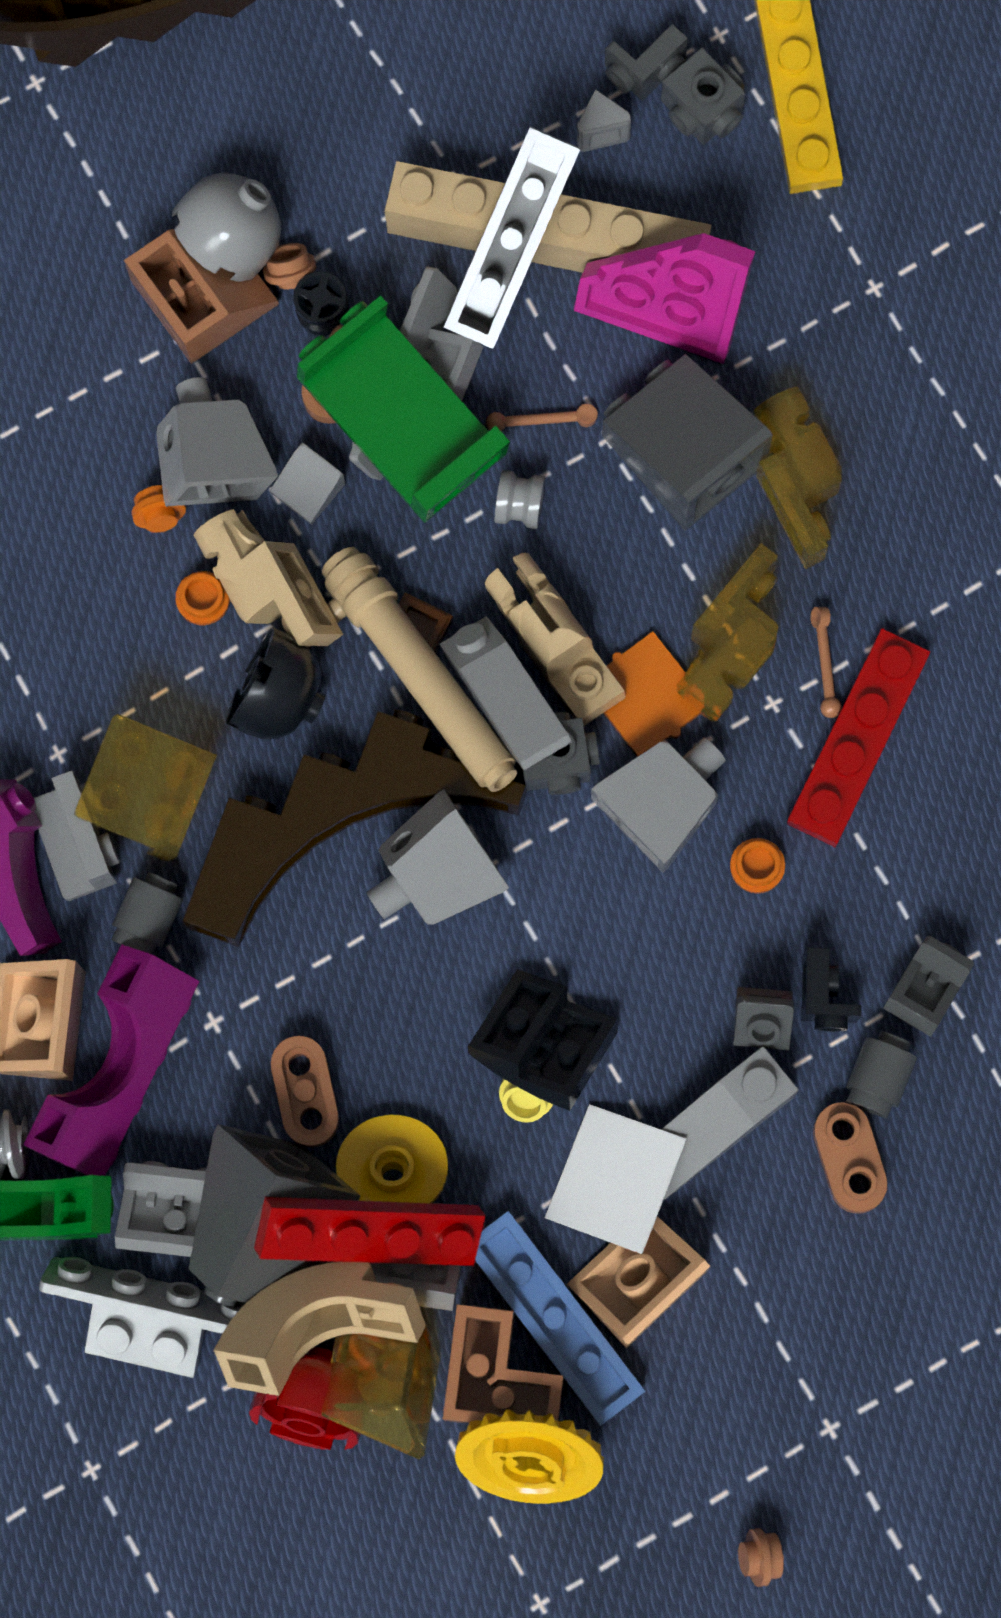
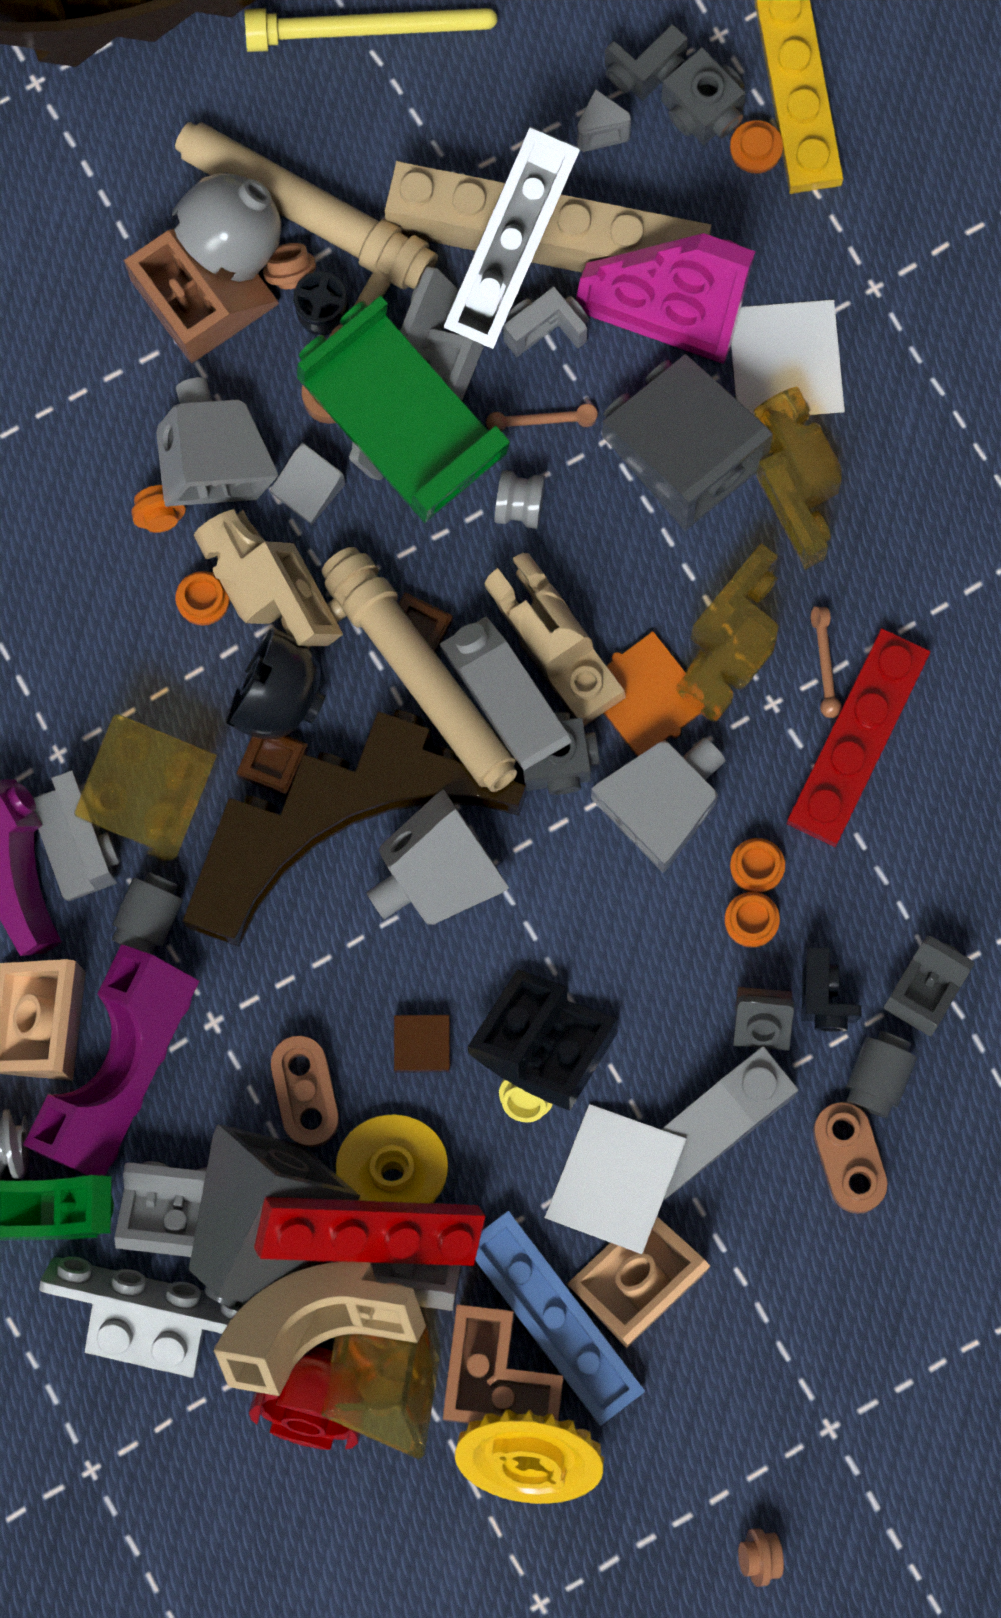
none -> tan cylinder [175,122,438,306]
none -> reddish brown tile [236,736,309,797]
none -> light yellow piece [245,8,497,52]
none -> reddish brown tile [394,1015,450,1073]
none -> light grey bracket [503,287,589,357]
none -> orange plate [724,892,780,948]
none -> orange plate [730,120,783,173]
none -> white sticker [731,300,845,419]

